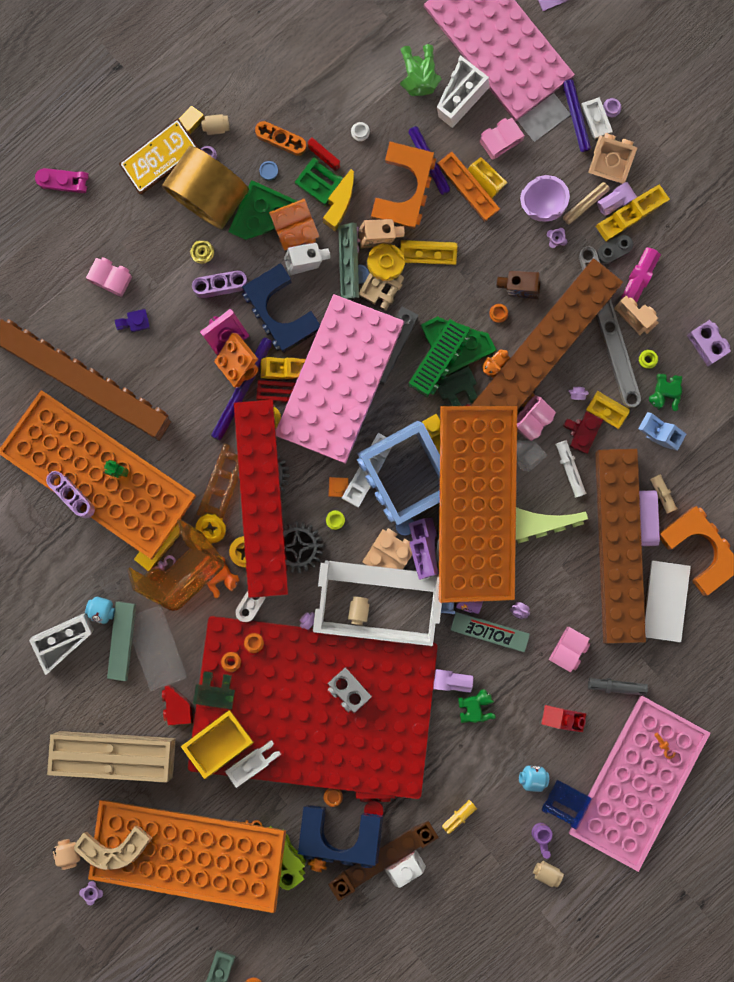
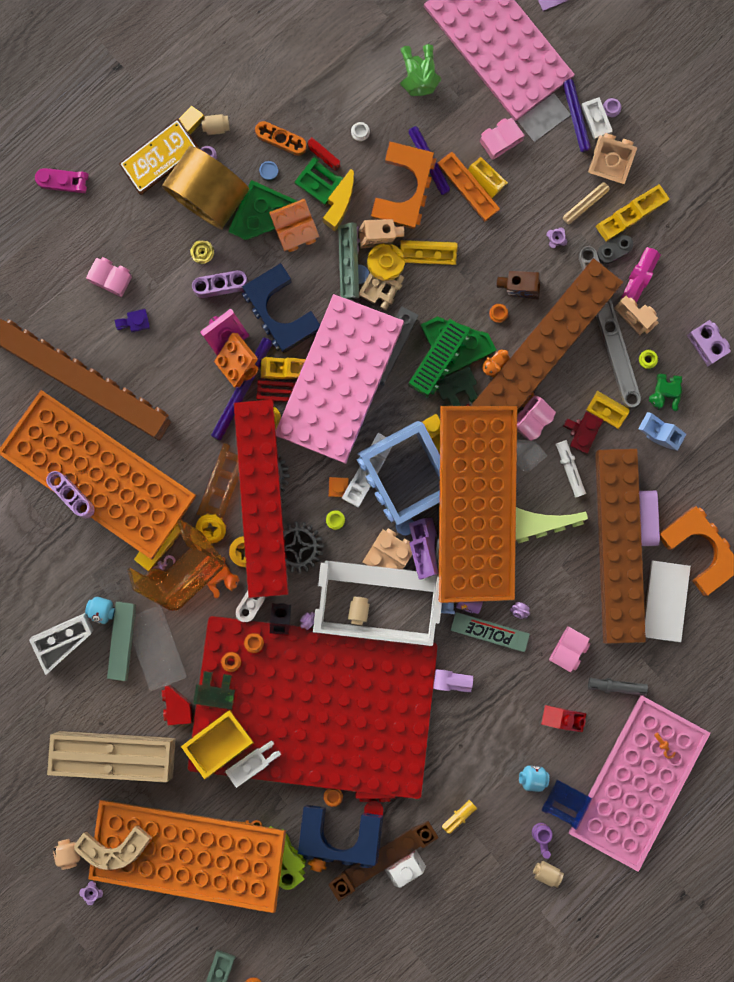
green plate [104,460,129,478] -> none
white torso [284,243,330,276] -> none
light grey brick [328,668,372,713] -> none
white wedge [437,55,490,128] -> none
green animal [458,689,496,723] -> none
lavender cylinder [520,175,570,222] -> none
lavender plate [569,387,589,400] -> none
lavender piece [597,182,637,216] -> none
tan pin [650,474,678,514] -> none
none -> black brick [270,603,291,635]

